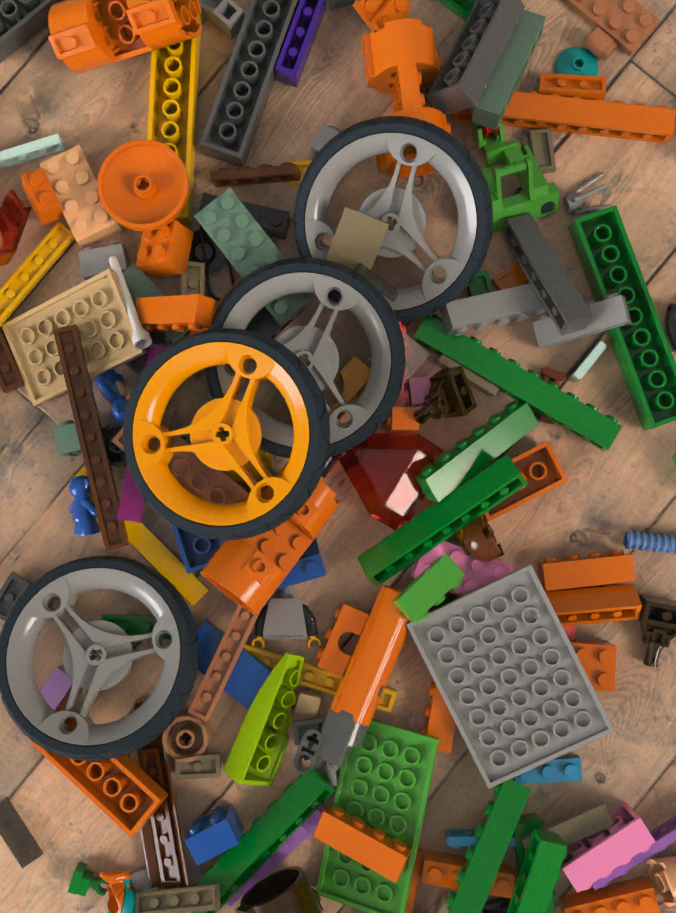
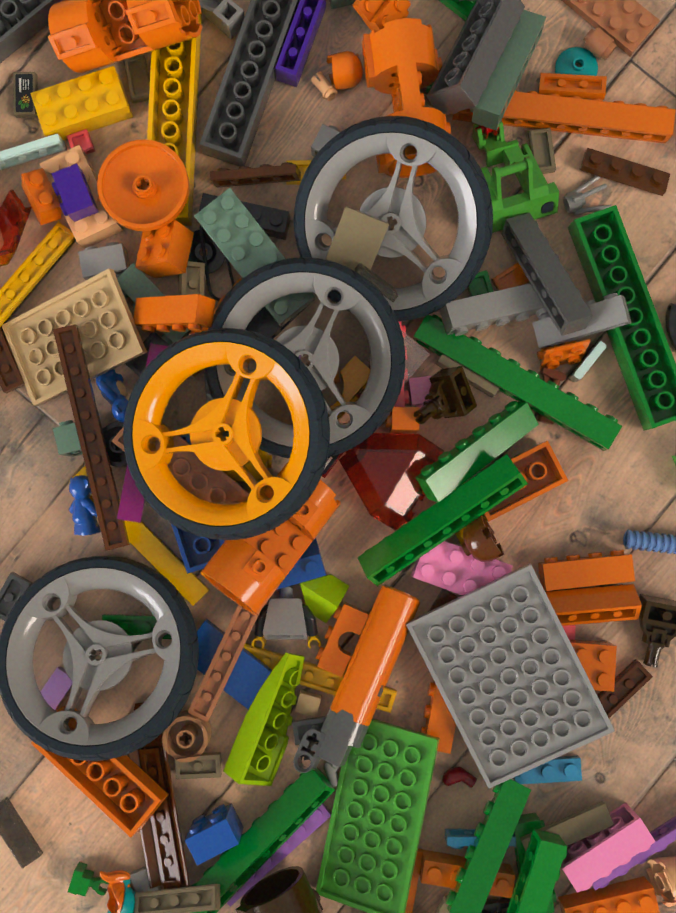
white piece [109,256,152,349] -> none
orange brick [313,805,411,883] -> none
bright green brick [392,554,465,622] -> none
none -> tile [13,72,38,118]
none -> yellow brick [30,66,133,140]
none -> dark purple brick [51,163,99,222]
none -> coral tile [66,129,95,154]
none -> dark tan tile [123,55,150,103]
none -> lime slope [300,574,349,623]
none -> light nougat pin [311,72,338,101]
none -> orange helmet [326,51,363,90]
none -> dark red arm [442,767,477,788]
none -> orange hinge [537,339,590,370]
none -> reddish brown plate [580,148,670,196]
none -> reddish brown tile [597,659,653,718]

